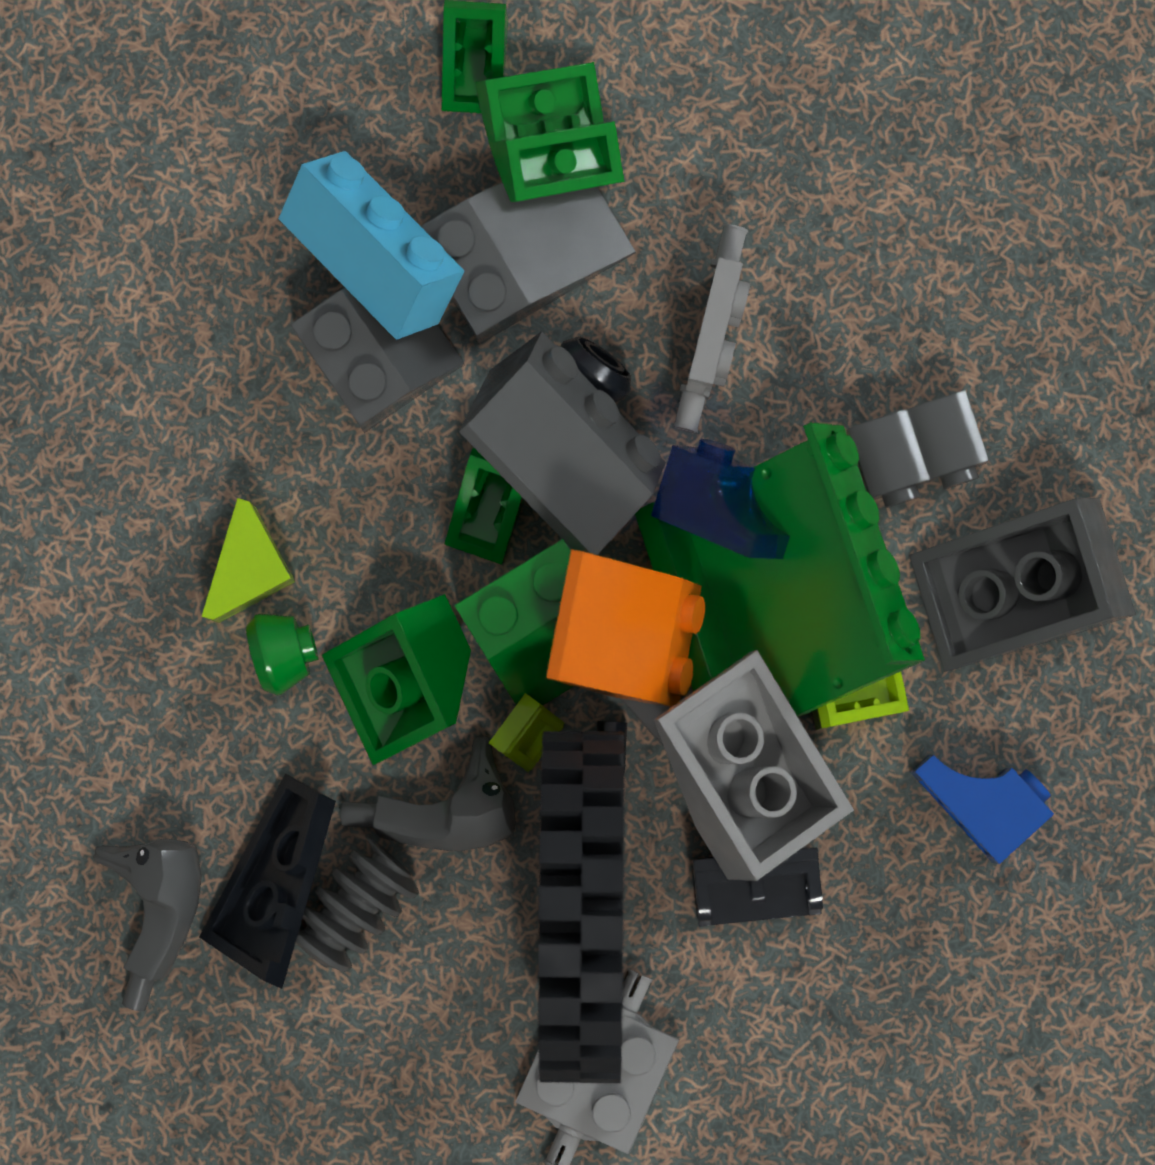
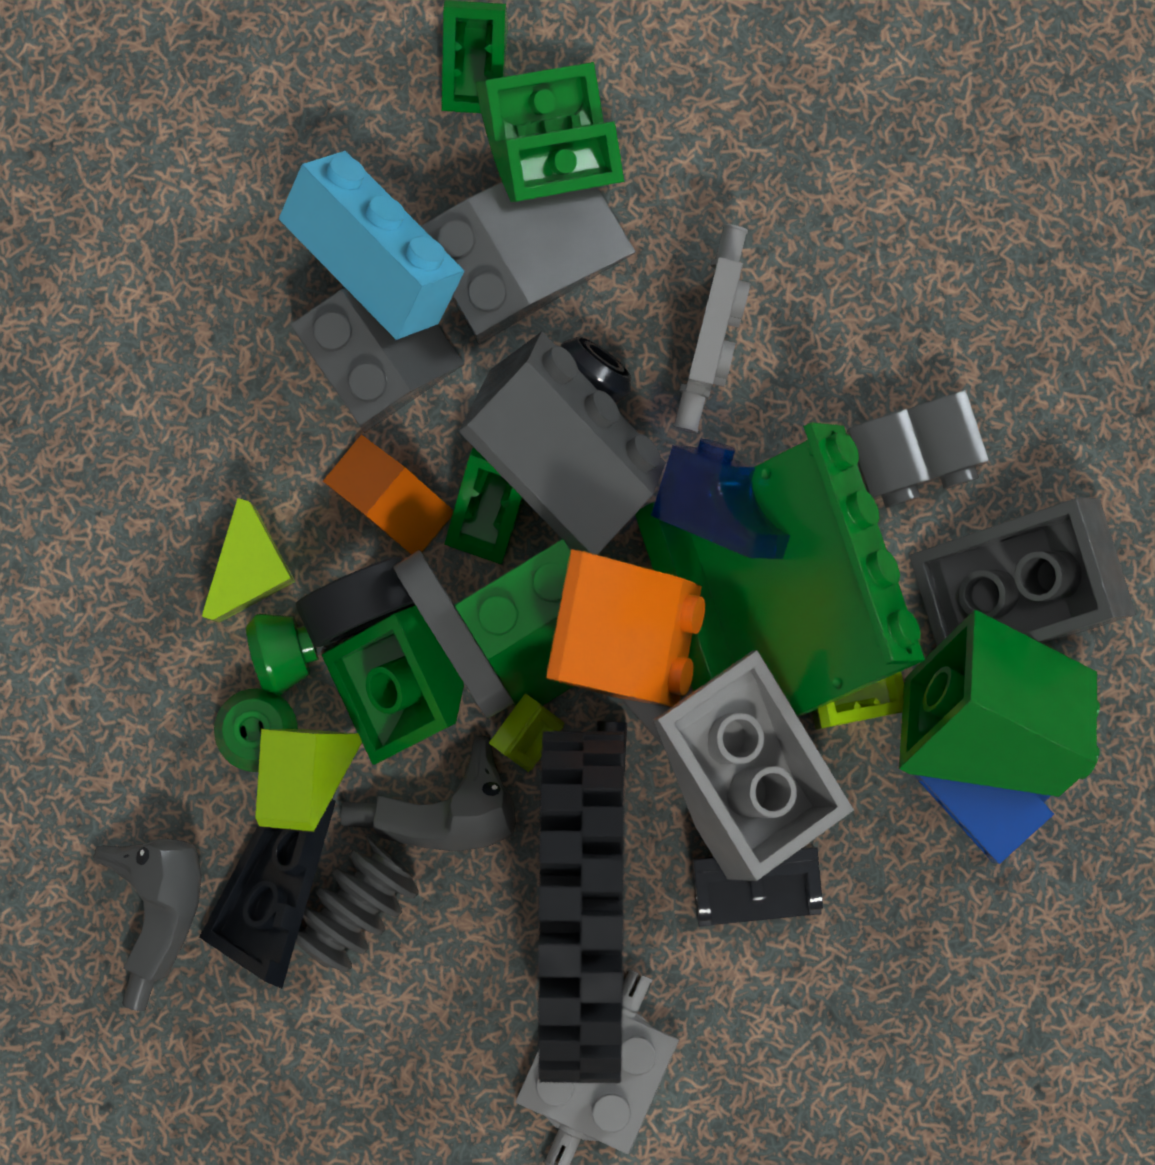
none -> green cone [214,688,298,772]
none -> lime slope [255,729,362,832]
none -> black tyre [295,556,415,647]
none -> orange slope [323,434,454,554]
none -> dark grey beam [393,550,514,719]
none -> green slope [899,609,1100,797]

